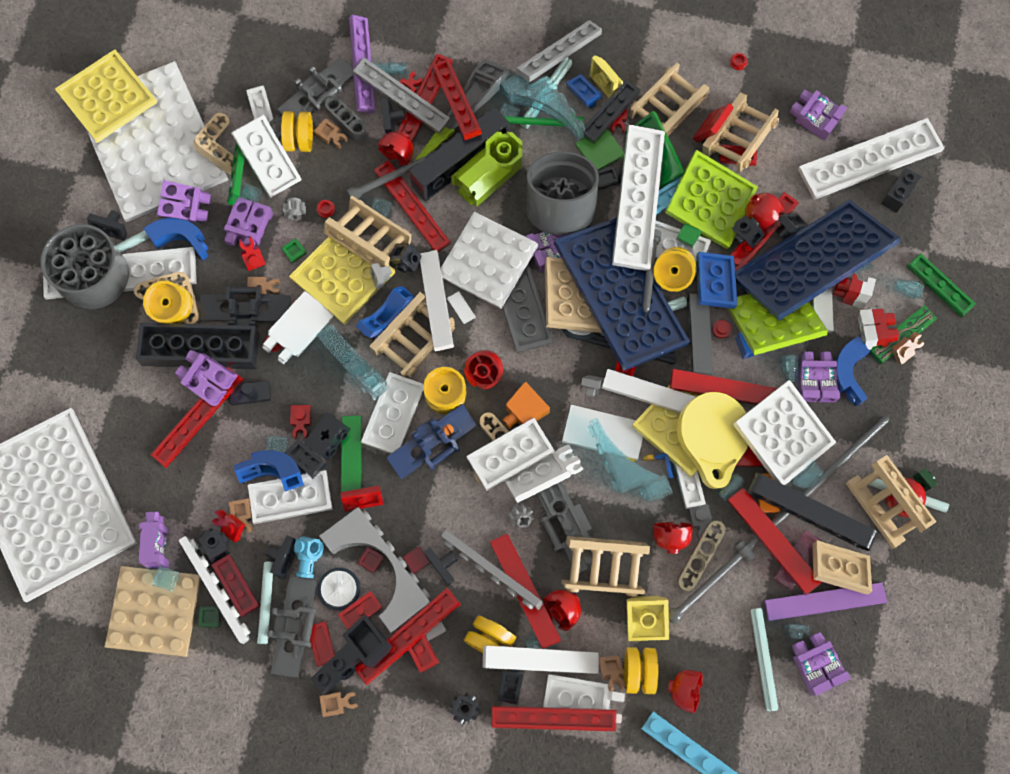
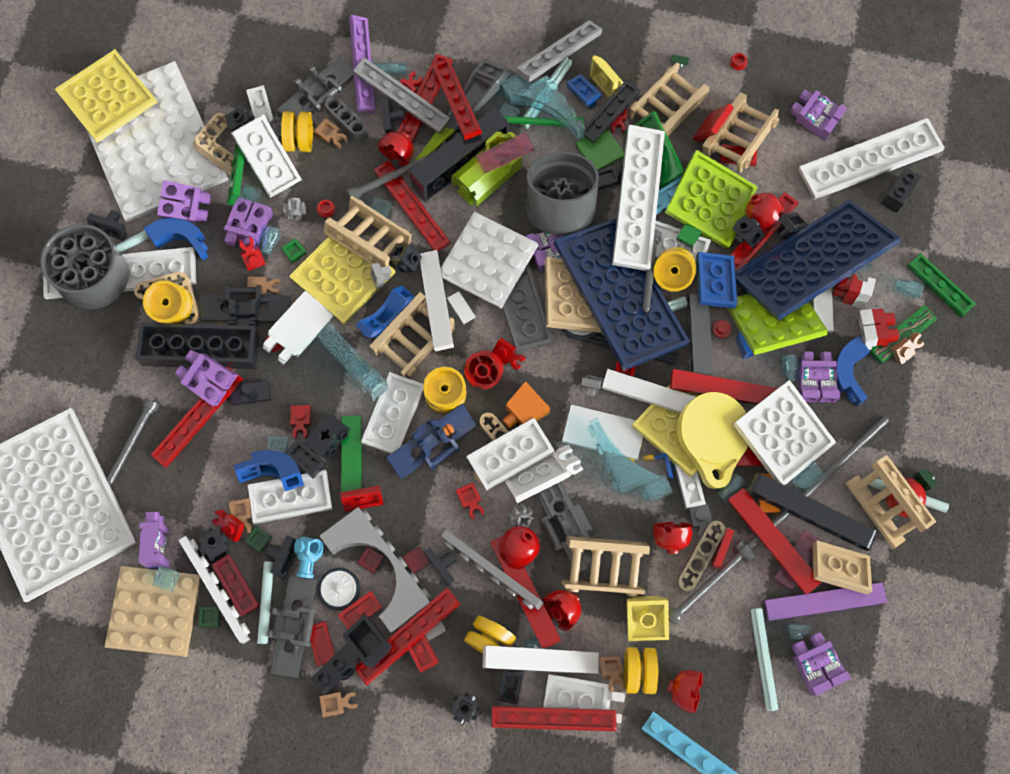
none -> dark grey piece [106,398,159,485]
none -> black brick [224,106,255,132]
none -> dark green tile [244,525,273,553]
none -> clear light blue cone [261,226,281,255]
none -> red plate [455,482,484,520]
none -> clear pink plate [476,132,534,174]
none -> red plate [492,338,526,370]
none -> red cylinder [499,526,540,567]
none -> dark green plate [671,54,690,68]
none -> red tile [710,528,734,570]

